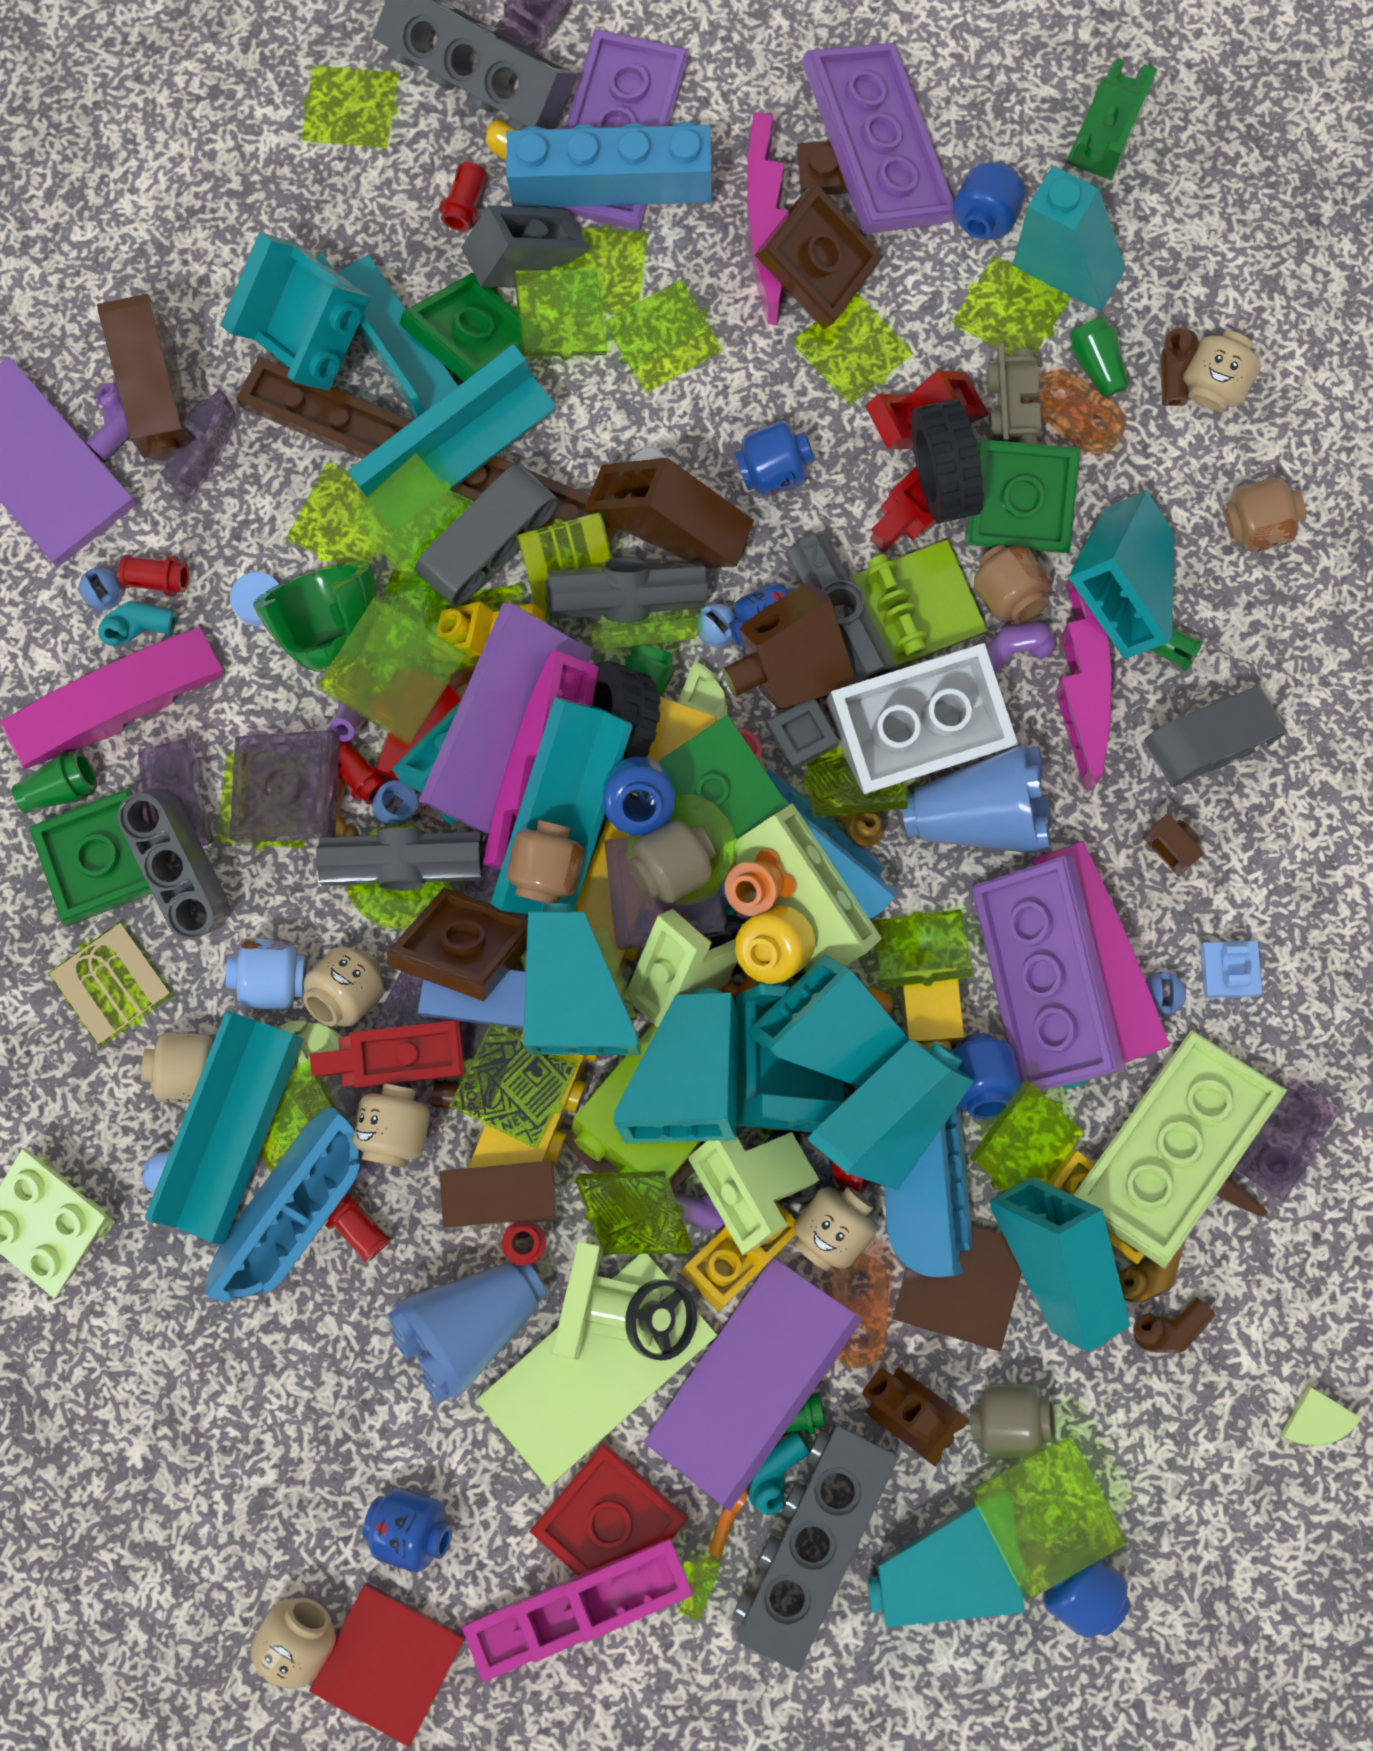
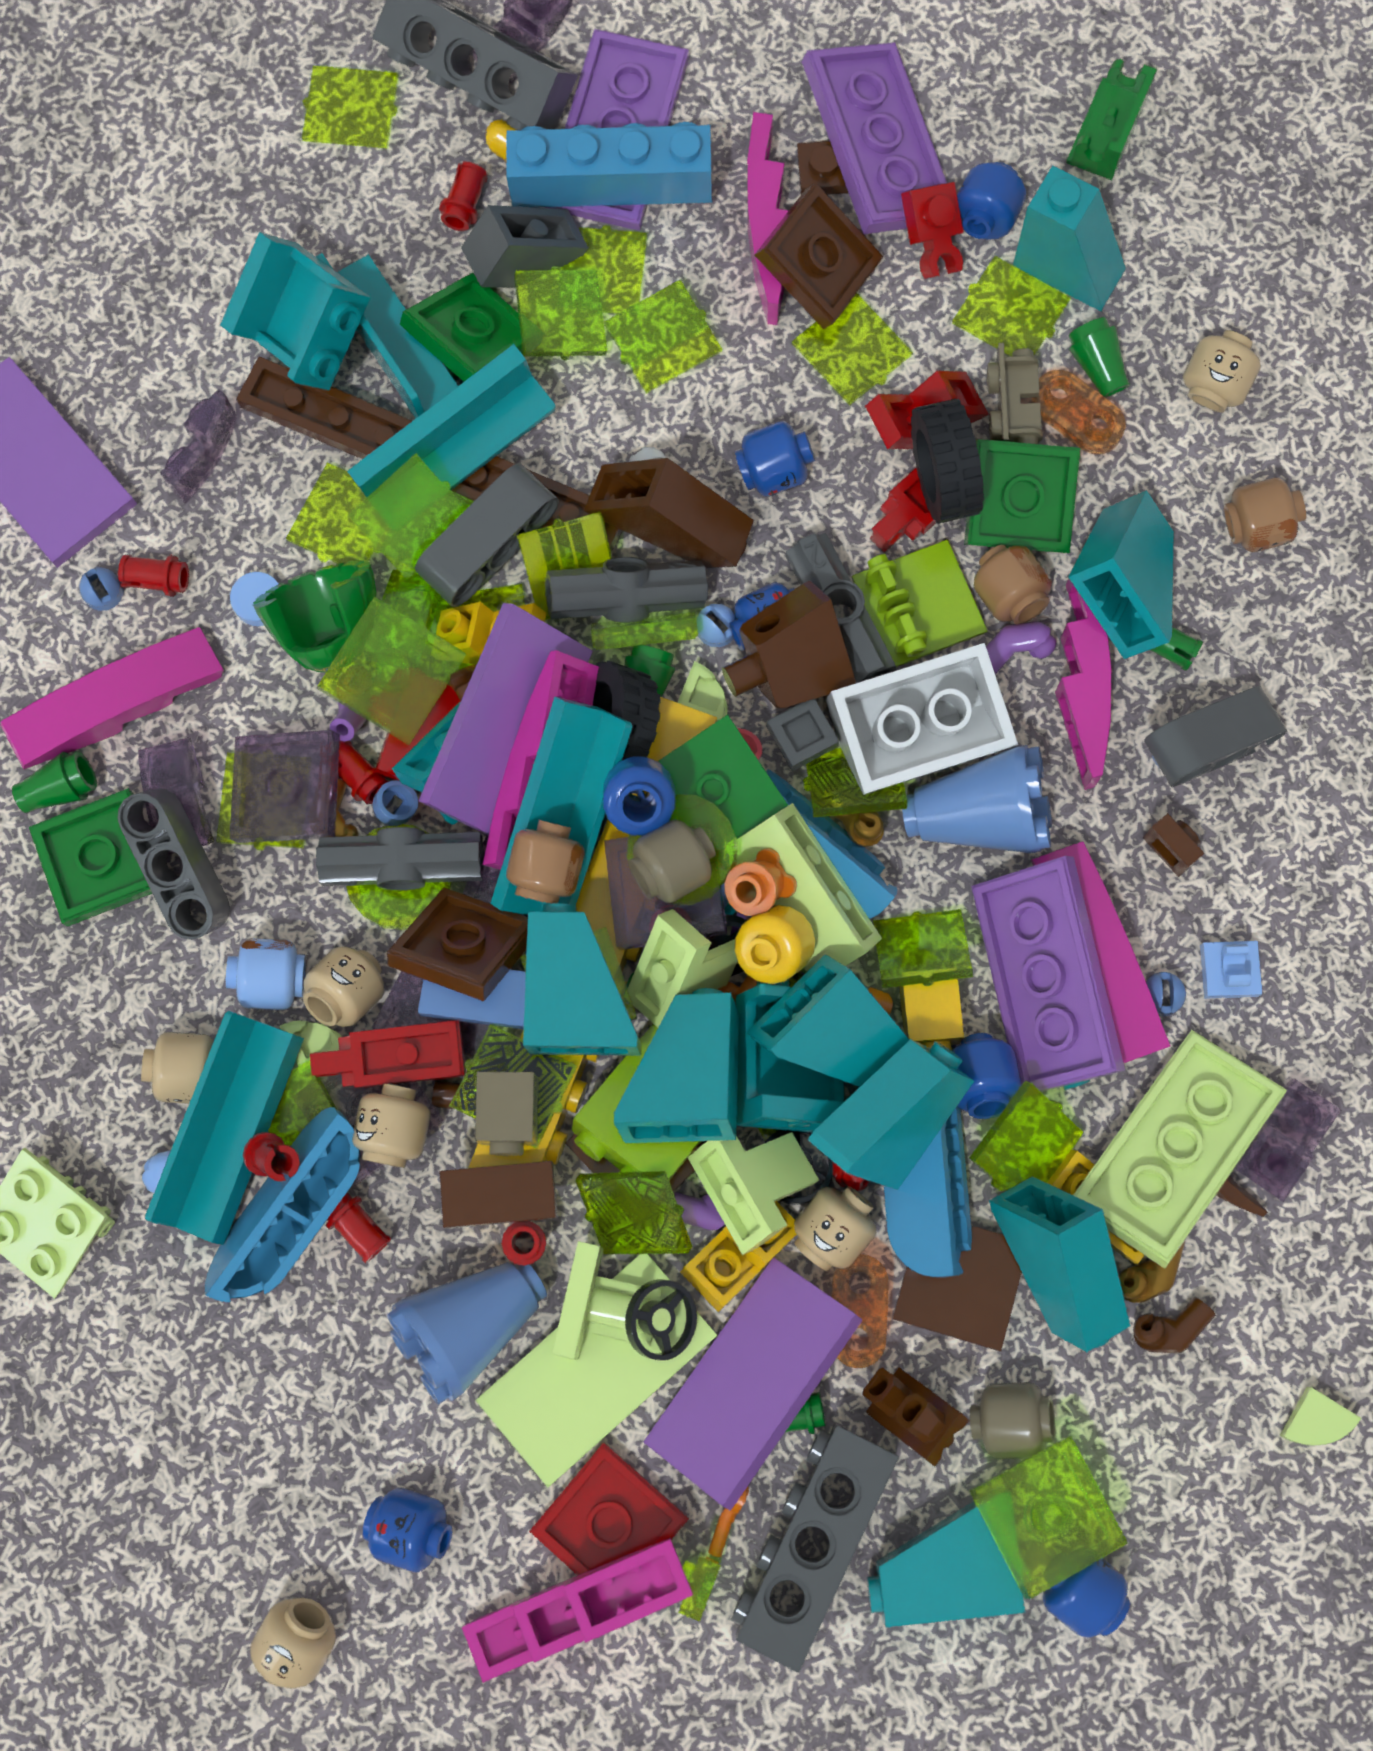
piece [48,921,173,1048] -> none
medium lavender arm [85,383,130,461] -> none
reddish brown slope [97,293,193,461] -> none
teal arm [98,601,178,646] -> none
red tile [309,1583,465,1747] -> none
teal arm [747,1431,809,1515] -> none
reddish brown arm [1160,327,1199,406] -> none
none -> red pin [243,1132,300,1182]
none -> dark tan brick [475,1072,539,1156]
none -> red plate [901,182,963,279]

